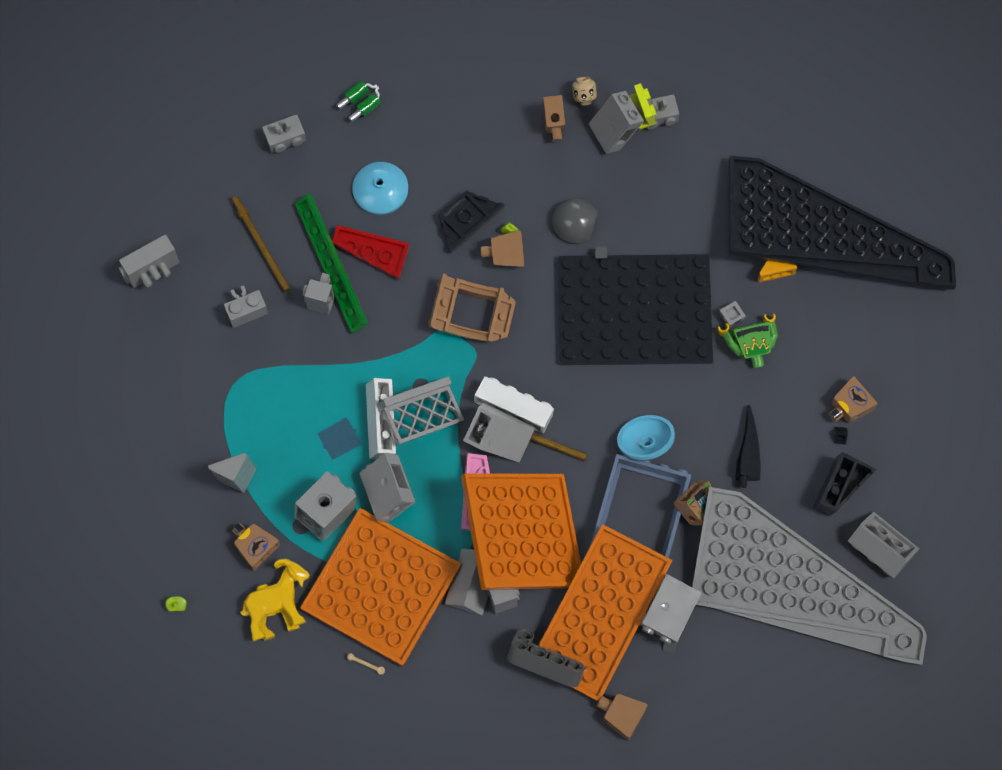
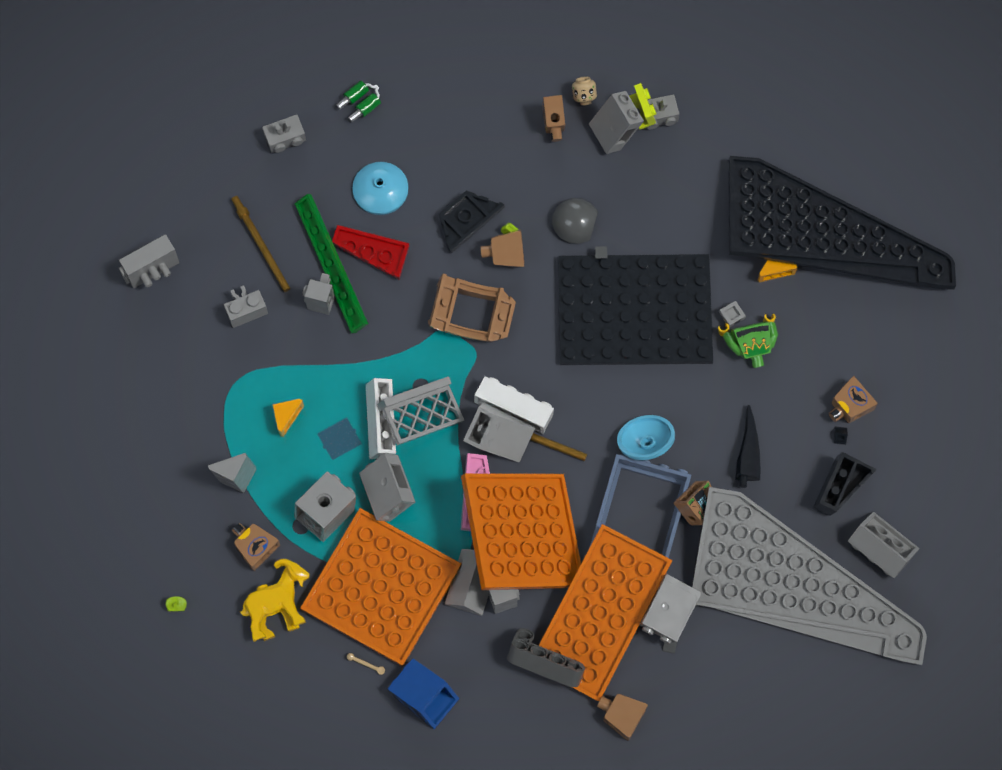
none -> light orange slope [273,399,304,437]
none -> blue slope [388,659,459,729]

